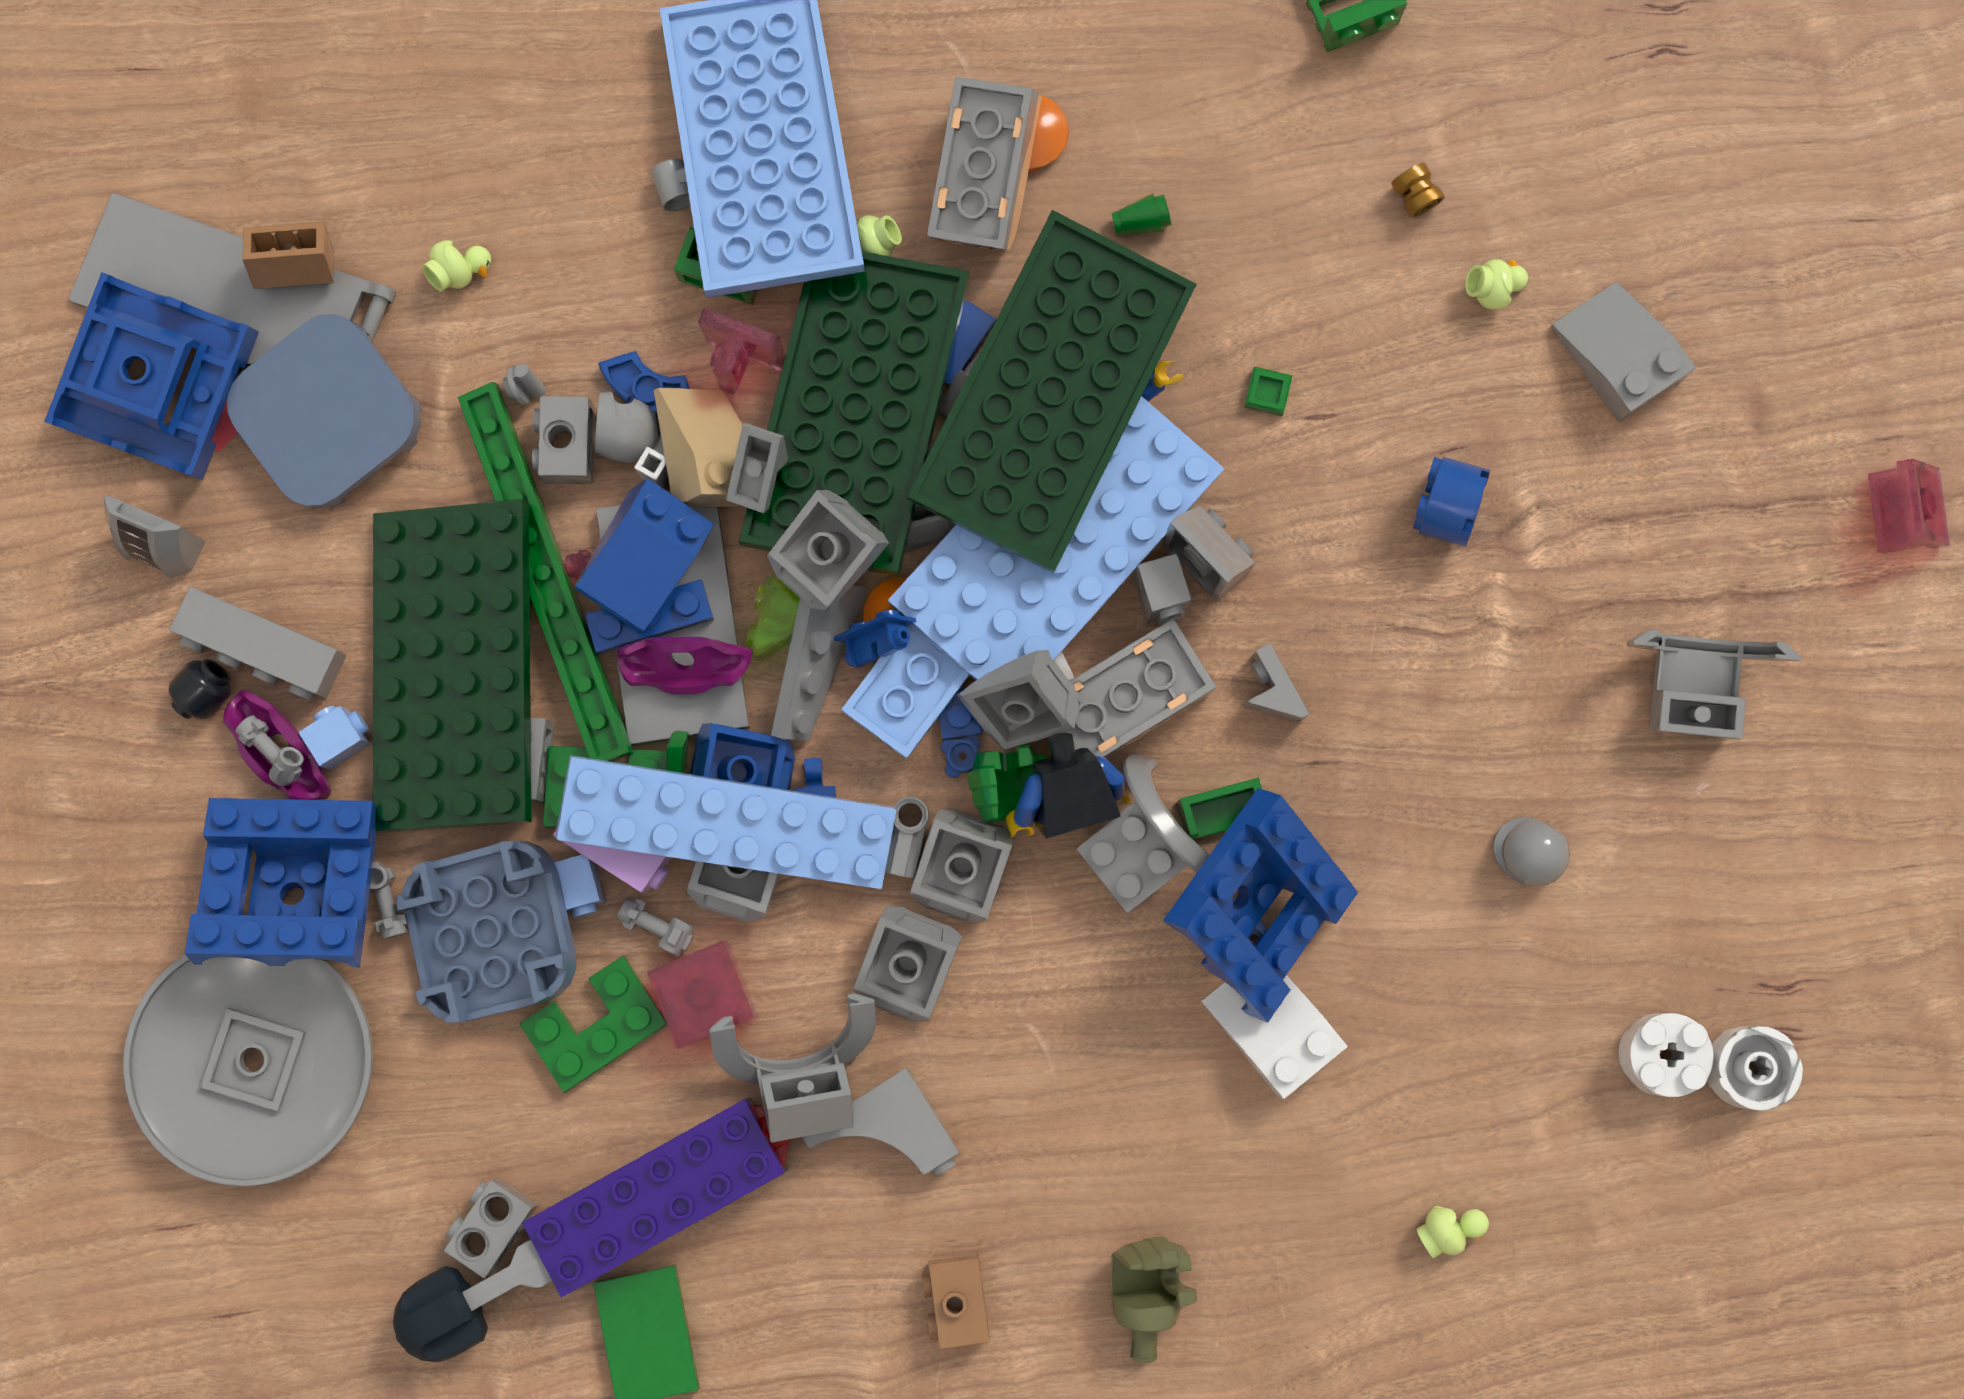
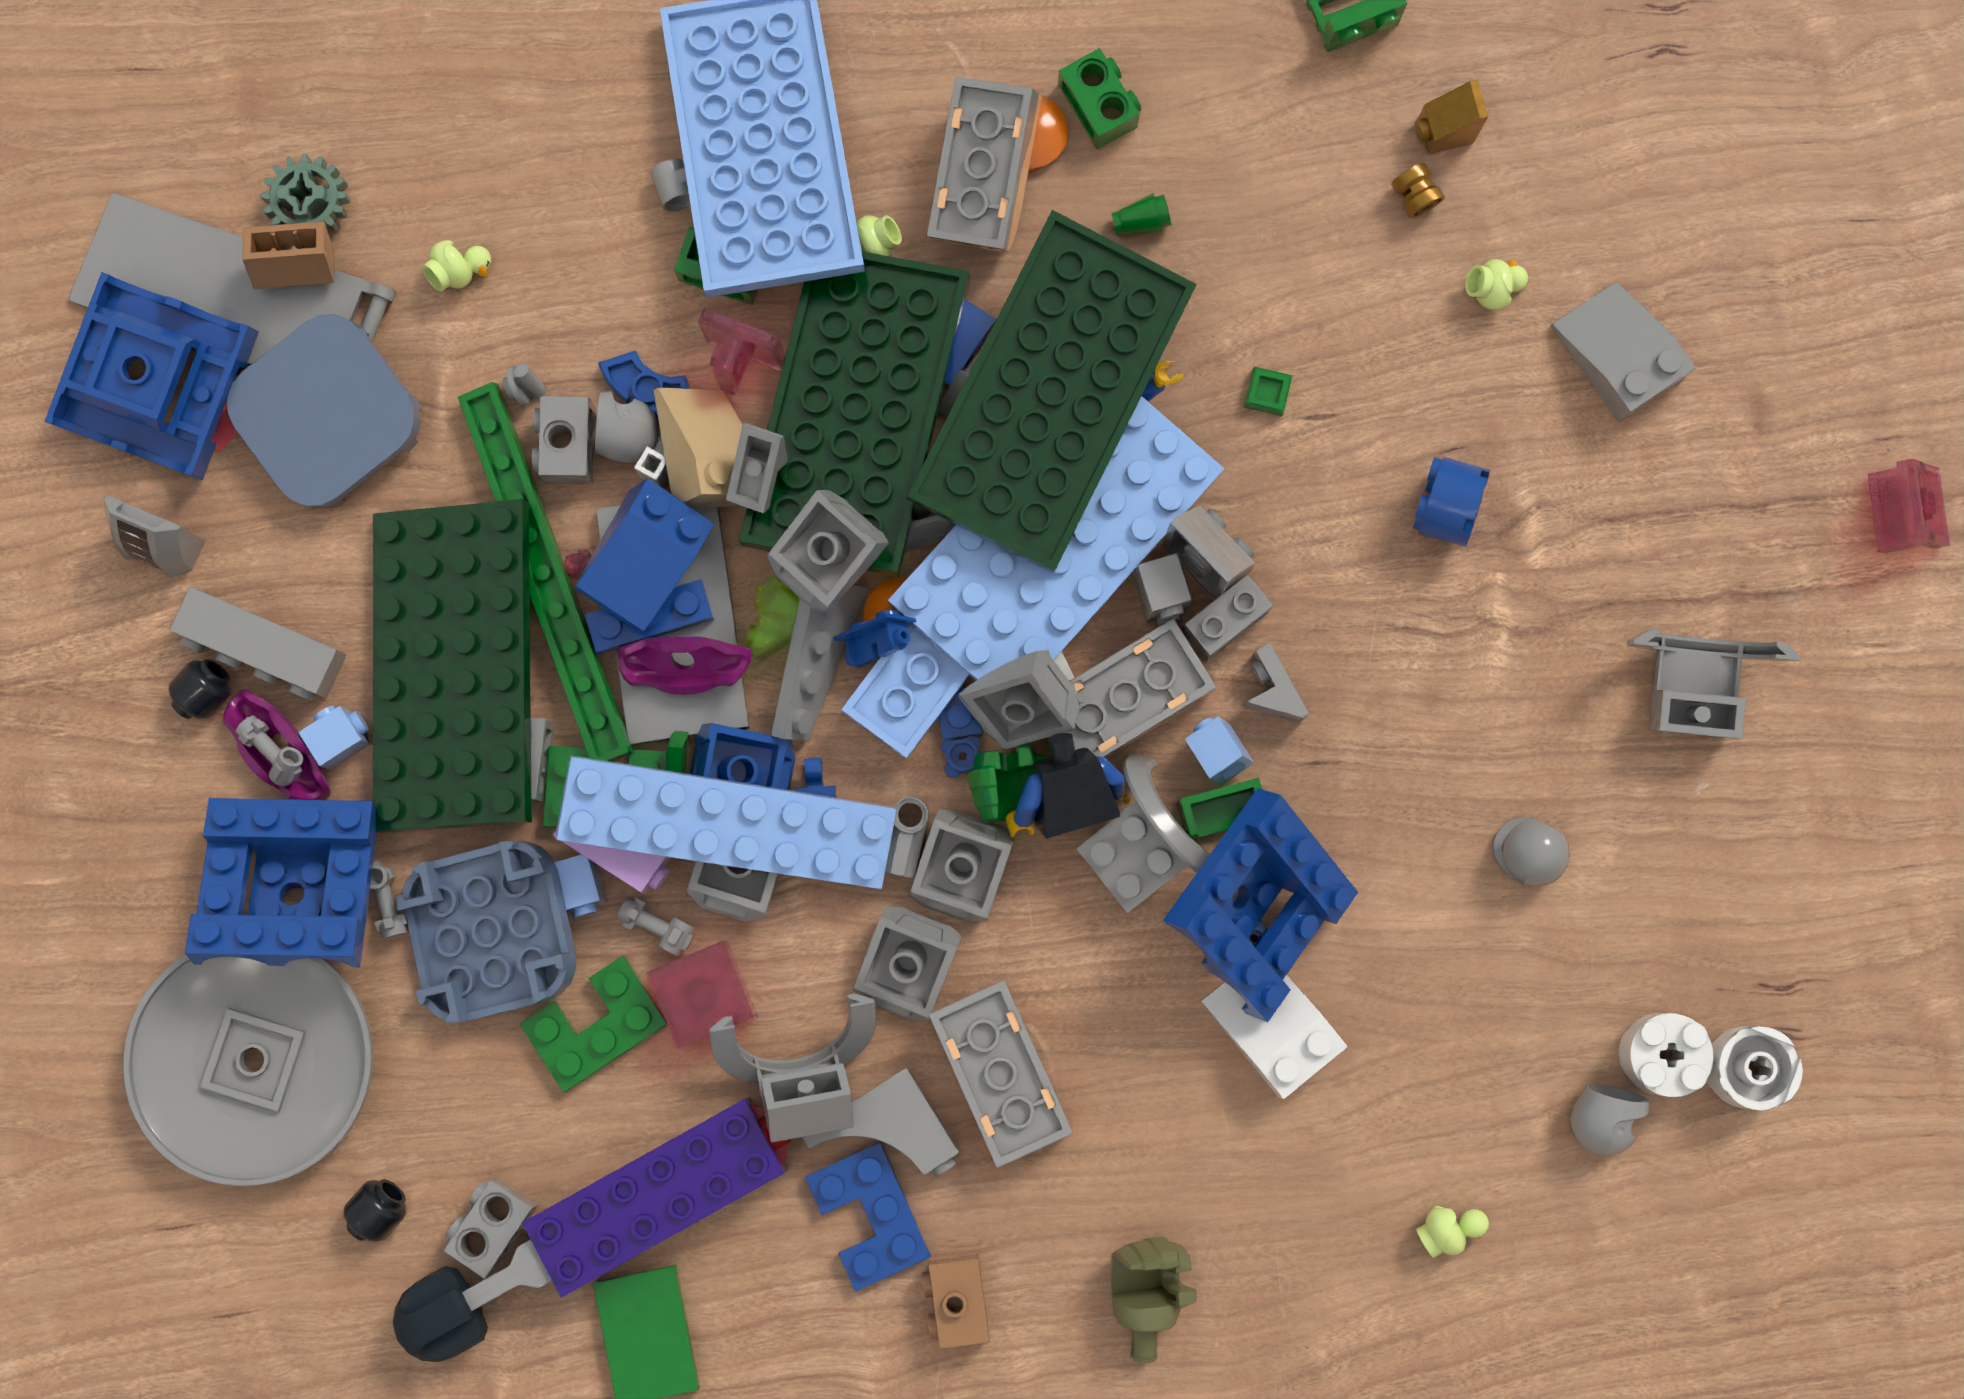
none -> sand green gear [260,154,351,231]
none -> black head [344,1179,406,1242]
none -> blue plate [805,1142,931,1292]
none -> light grey piece [929,980,1073,1168]
none -> green brick [1058,48,1141,149]
none -> light grey brick [1181,575,1273,662]
none -> light blue brick [1185,716,1254,785]
none -> pearl gold slope [1415,79,1488,155]
none -> light grey helmet [1570,1084,1650,1156]

